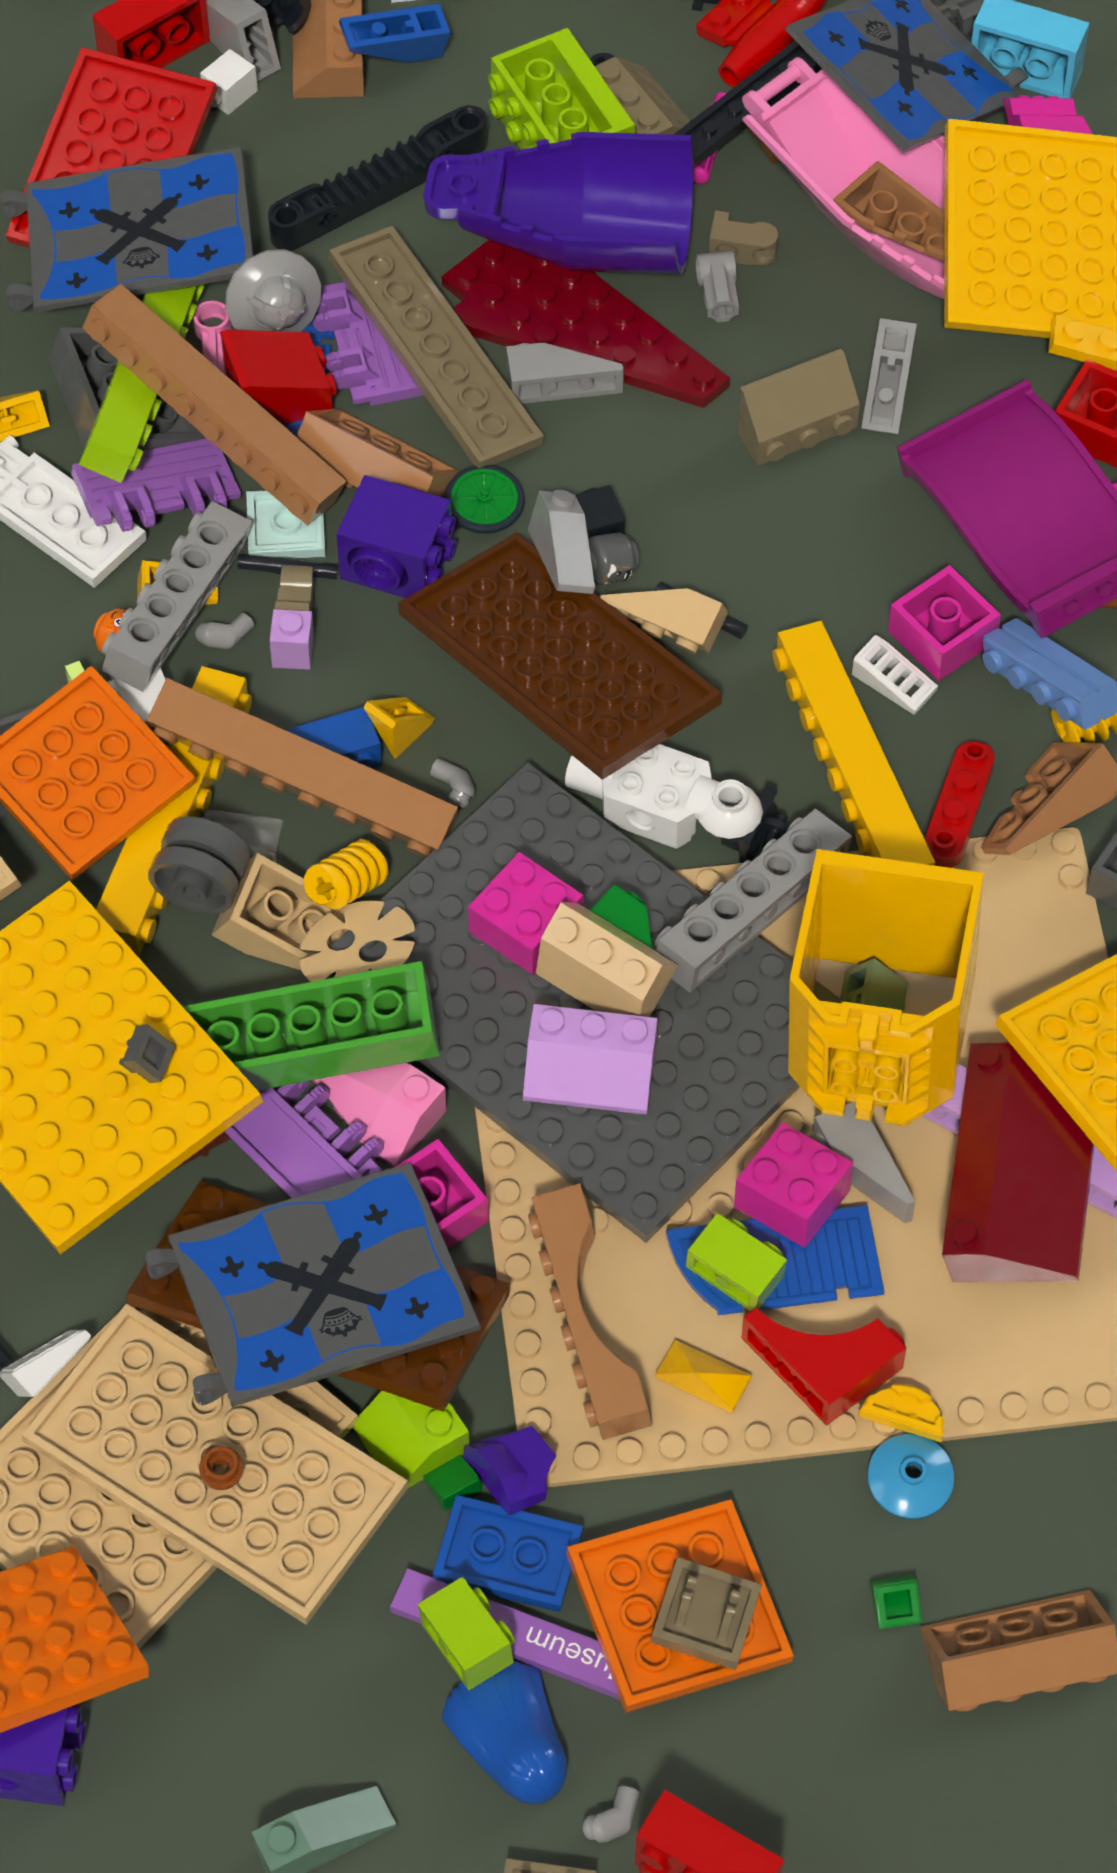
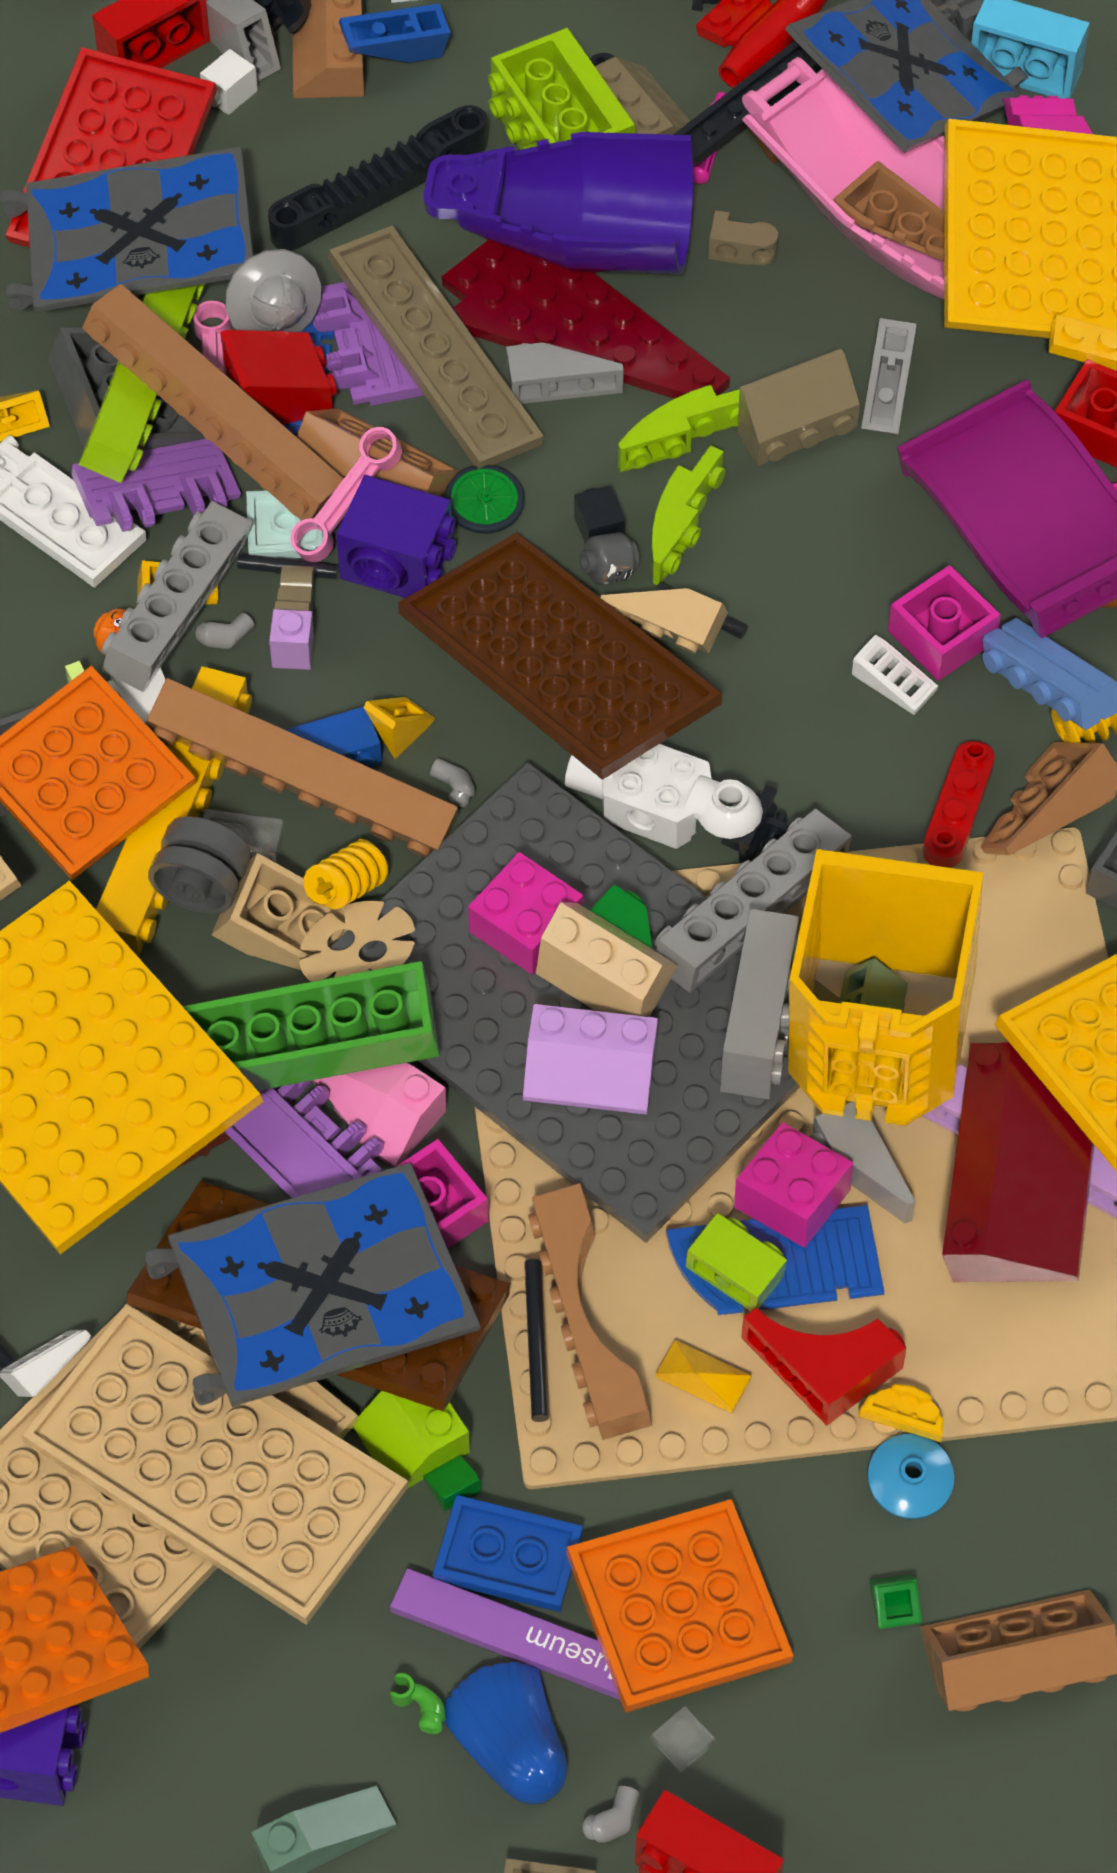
dark grey tile [119,1024,175,1083] -> none
dark orange plate [199,1446,244,1490] -> none
lime brick [417,1576,515,1691] -> none
dark purple slope [463,1426,556,1516] -> none
light grey slope [528,490,595,594] -> none
dark tan plate [650,1557,762,1670] -> none
light grey piece [696,250,739,322] -> none
yellow brick [772,620,935,866] -> none
none -> bright pink piece [291,427,402,562]
none -> bright green arm [389,1673,446,1735]
none -> black bar [524,1259,549,1422]
none -> lime slope [618,385,740,472]
none -> lime slope [651,445,726,585]
none -> clear plate [651,1706,715,1772]
none -> light grey brick [720,909,799,1100]

